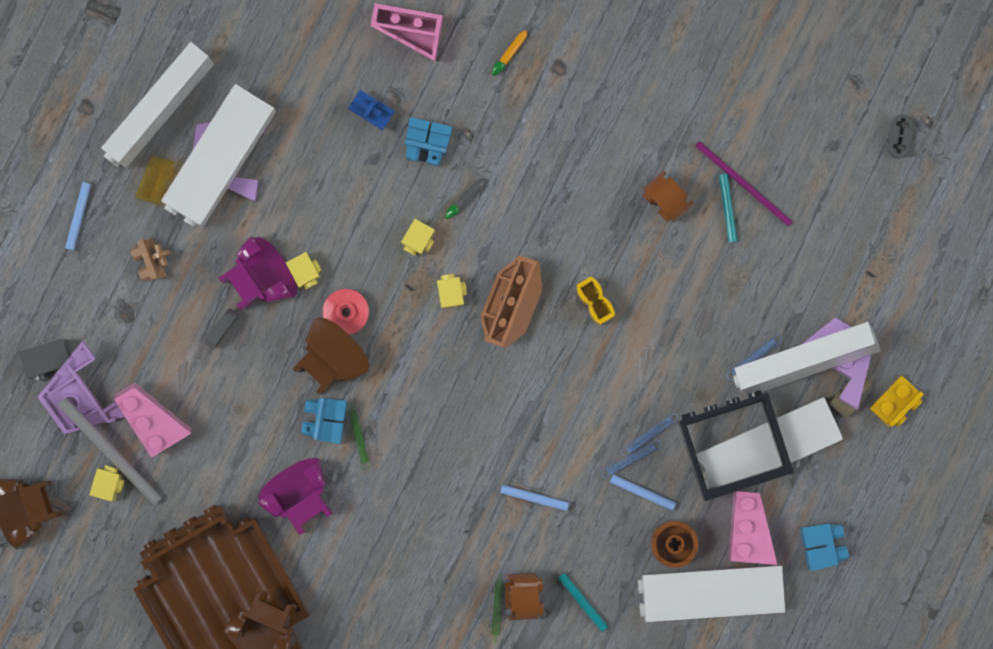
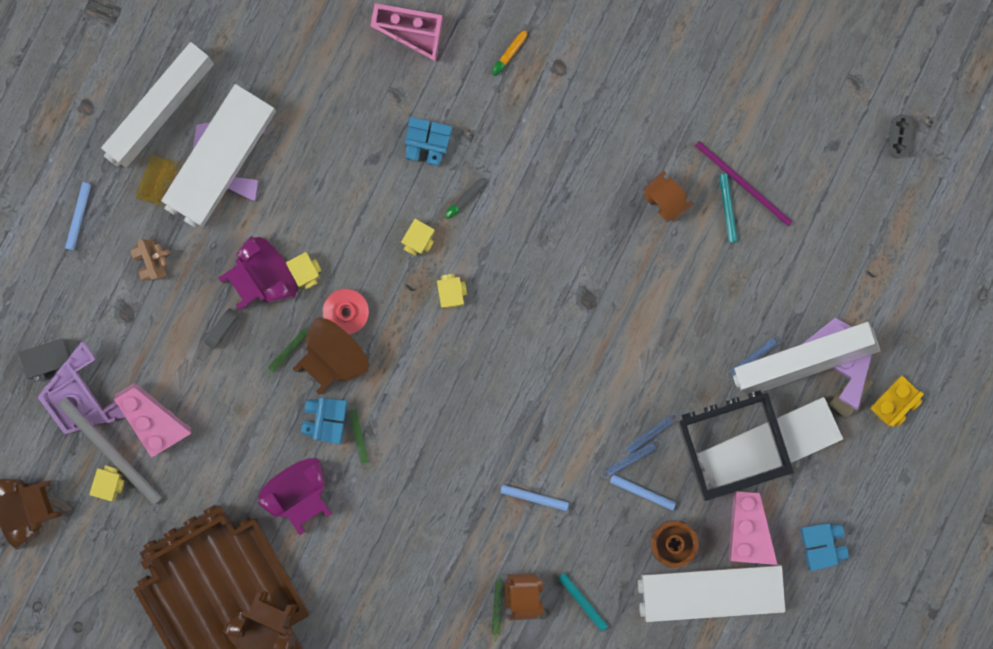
blue hips [348,90,395,131] -> none
nougat wedge [481,255,542,349] -> none
yellow brick [576,276,615,326] -> none
none -> bright green piece [264,324,309,377]

